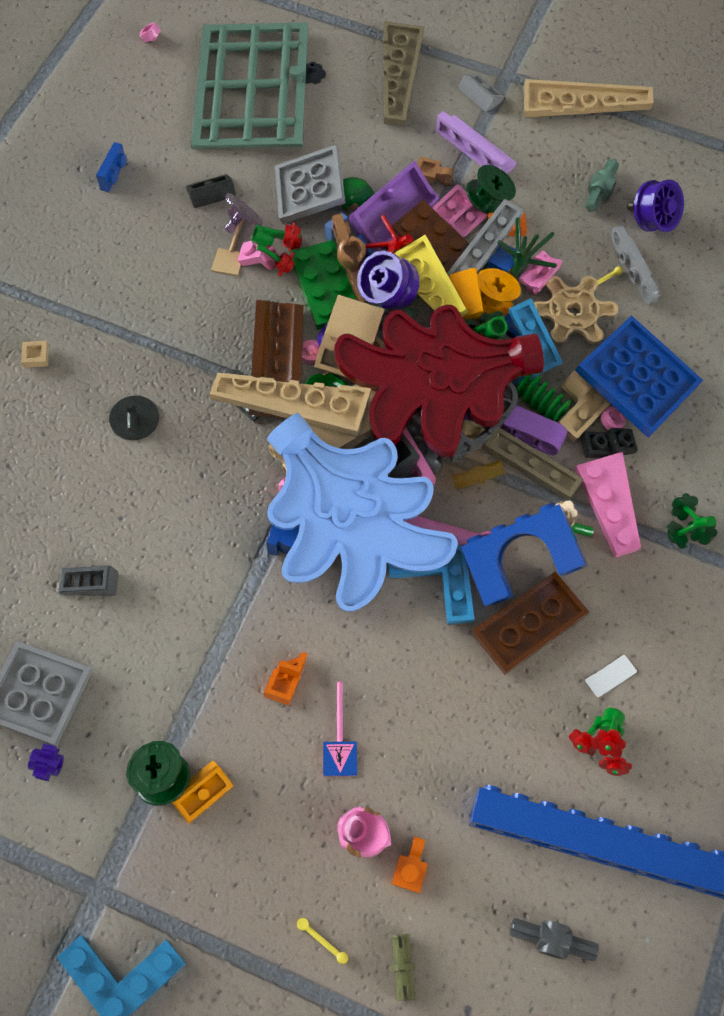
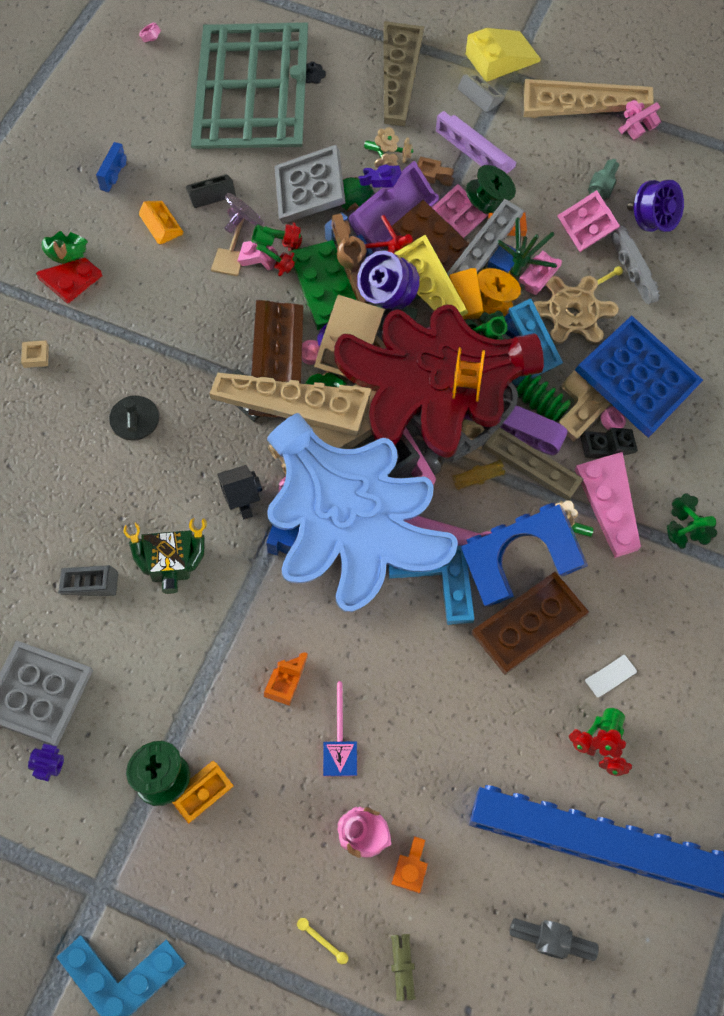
none -> red wing [36,258,103,304]
none -> green hair [41,231,88,264]
none -> torso [123,518,207,594]
none -> light orange slope [139,201,183,244]
none -> black brick [217,465,262,520]
none -> dark purple plate [358,165,402,188]
none -> tan plant [364,127,414,170]
none -> light orange piece [452,347,485,402]
none -> light yellow slope [466,28,541,82]
none -> bright pink slope [557,190,620,252]
none -> bright pink hips [618,100,661,140]

